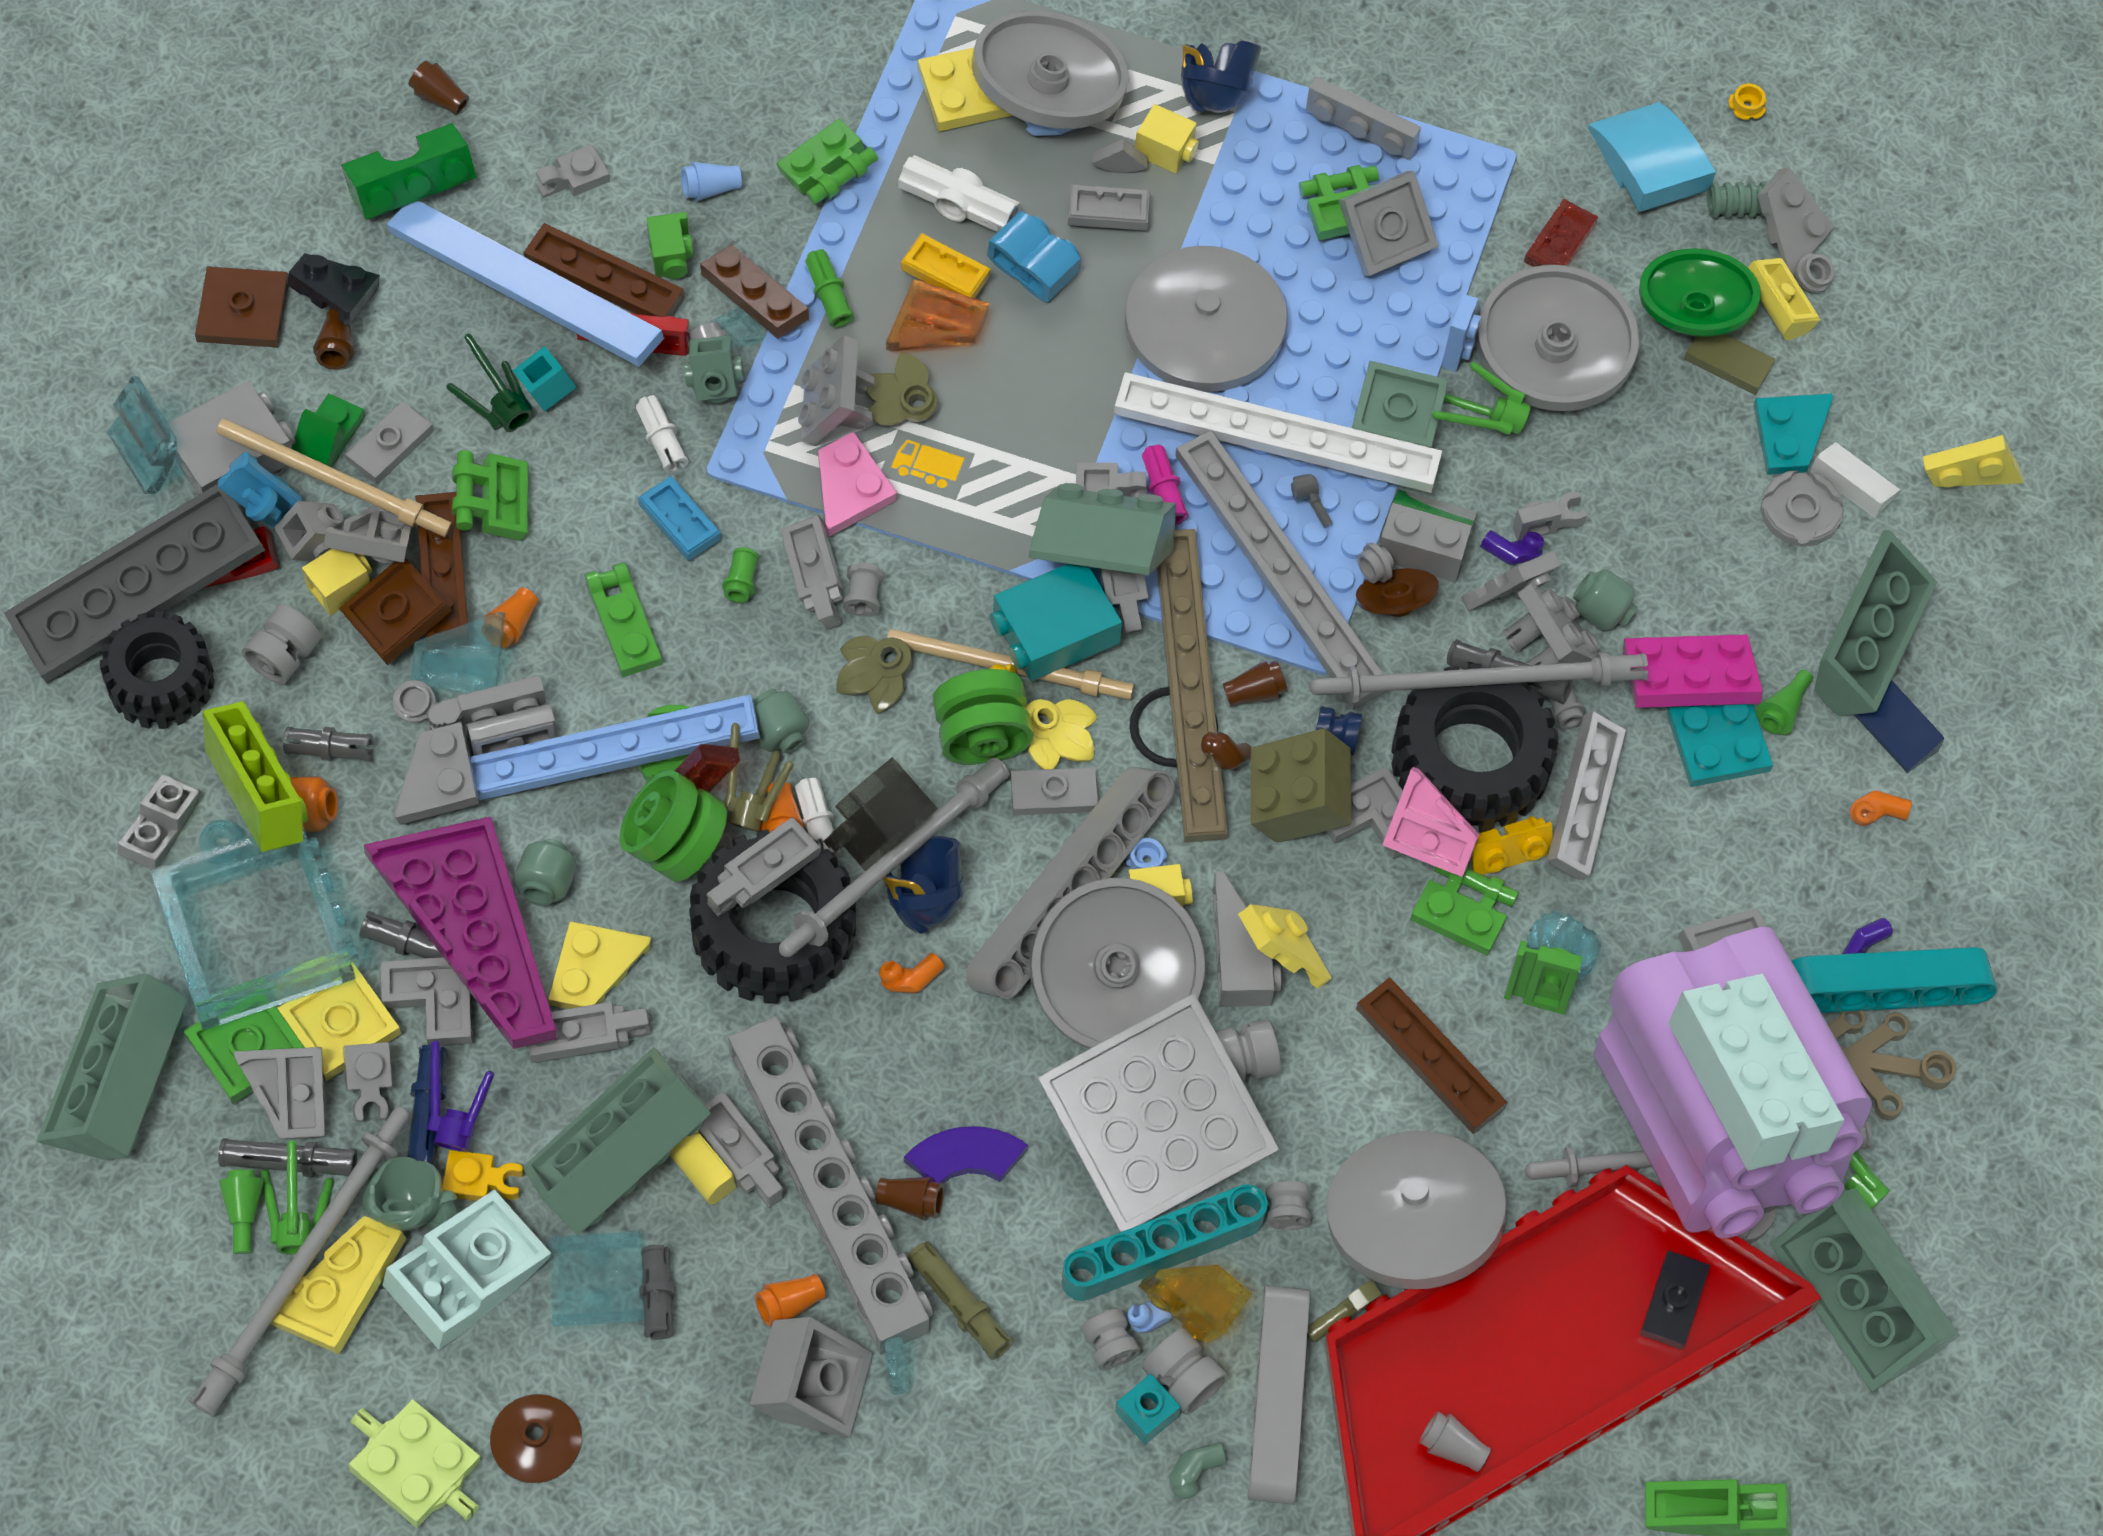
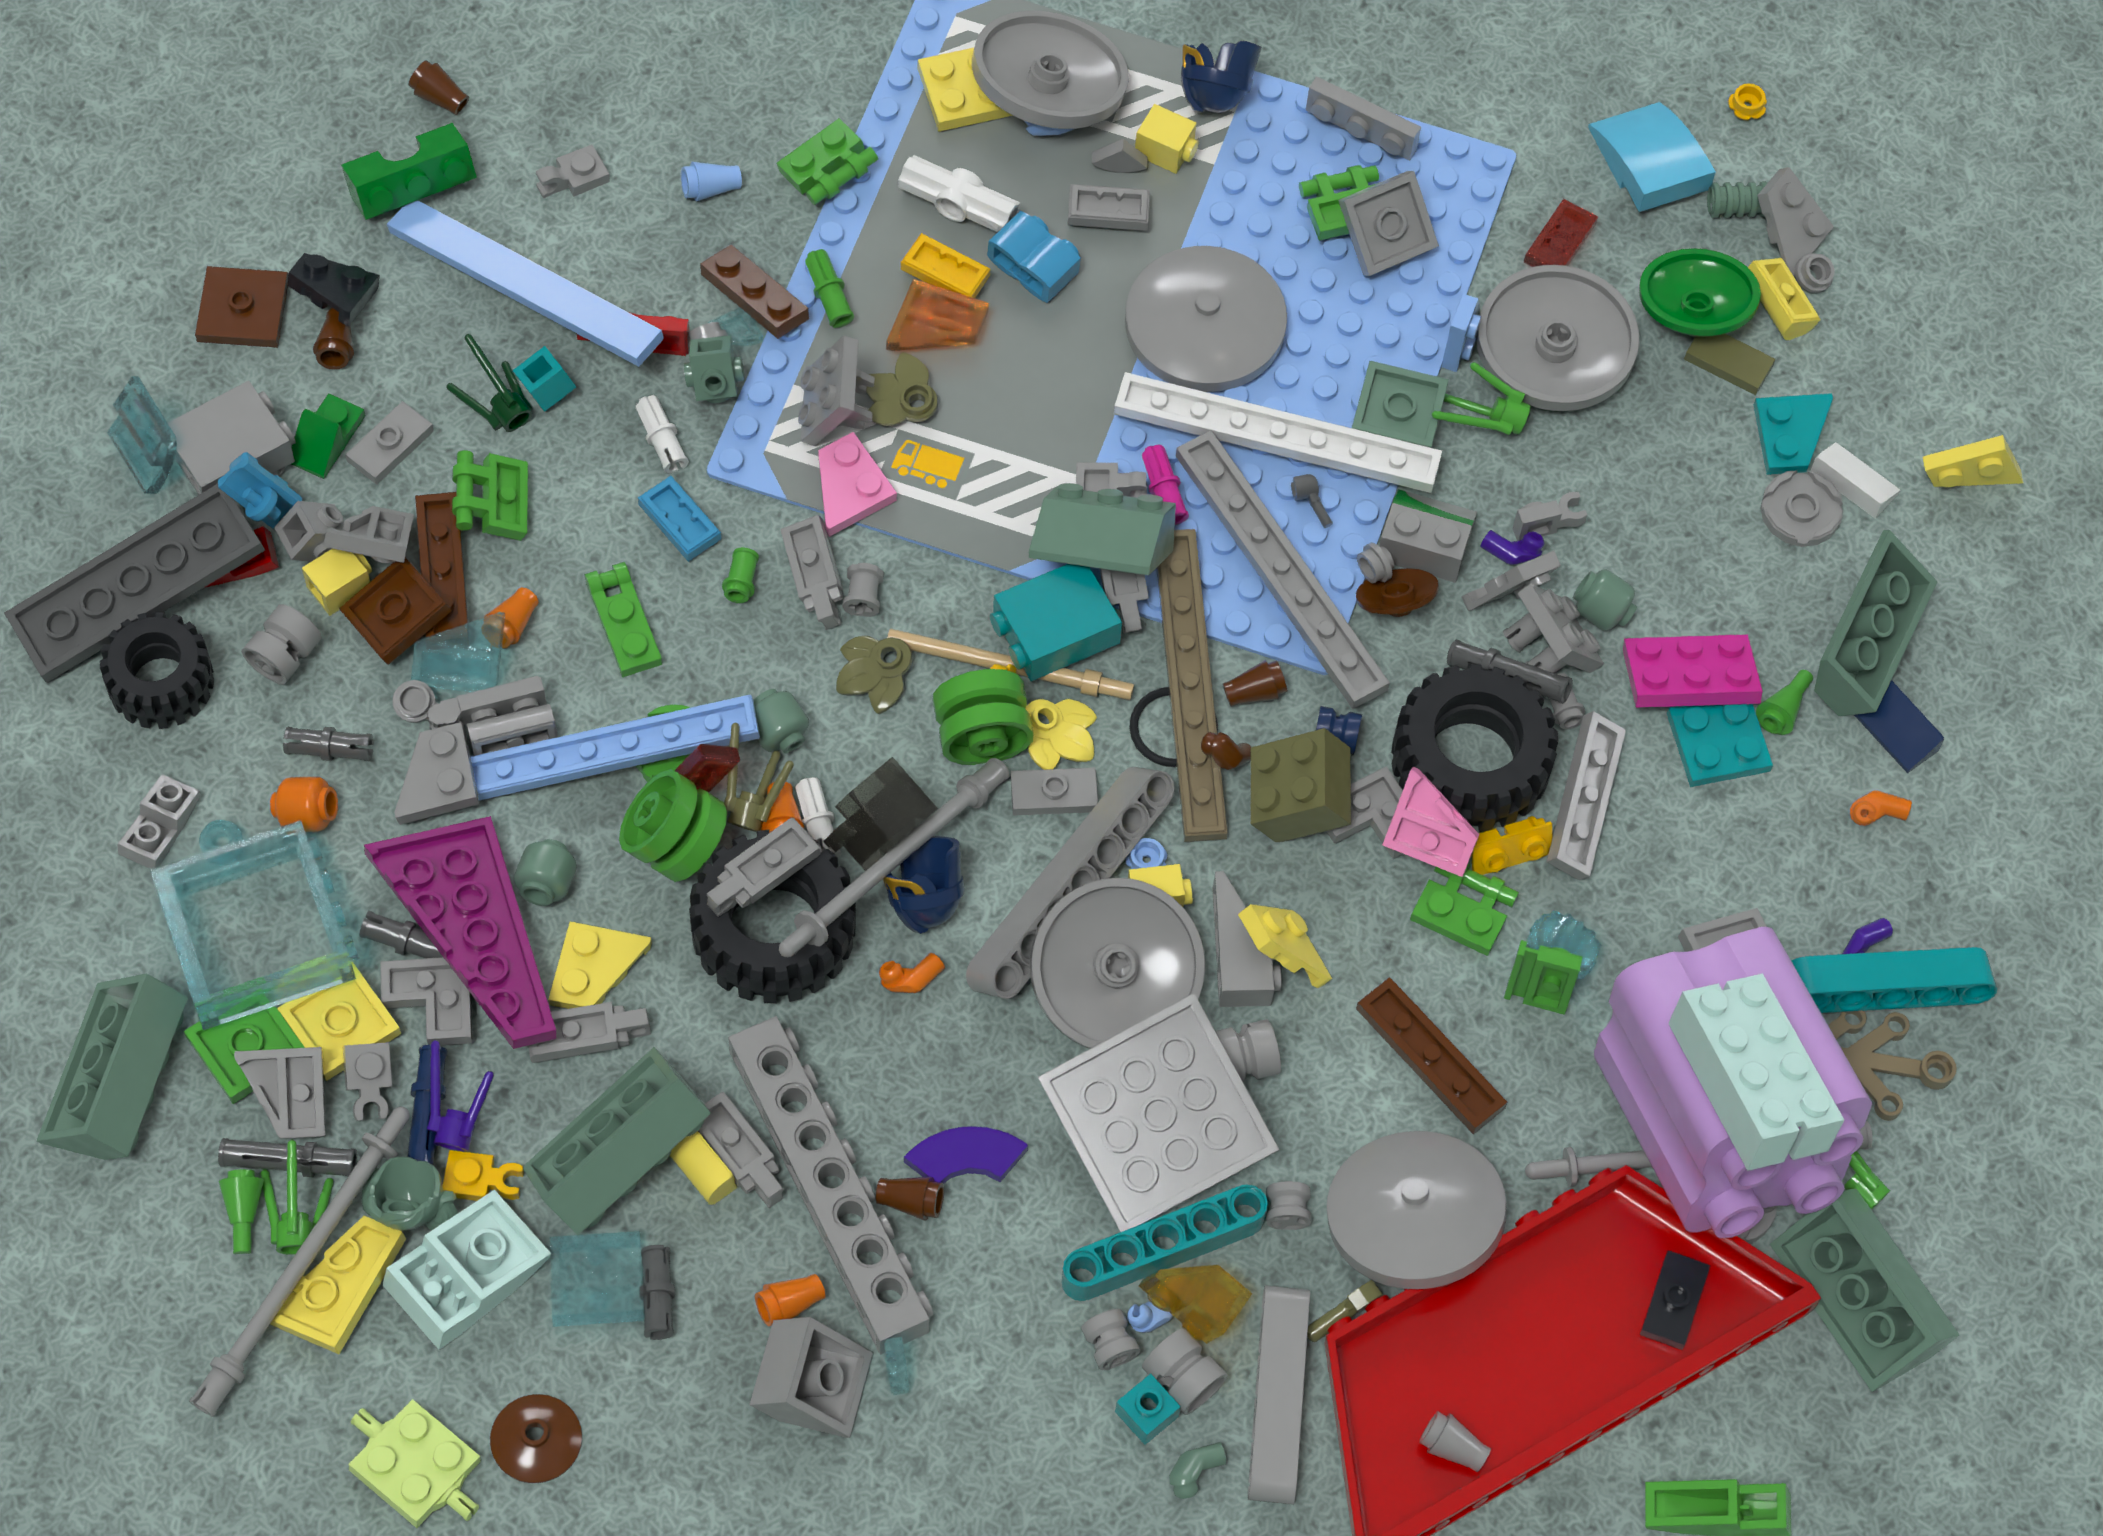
lime brick [202,701,308,852] -> none
tan bar [216,418,452,537] -> none
reddish brown plate [523,223,684,317] -> none
bright green brick [646,212,693,279] -> none
olive pin [907,1241,1013,1360] -> none
light grey bar [1309,652,1648,704] -> none

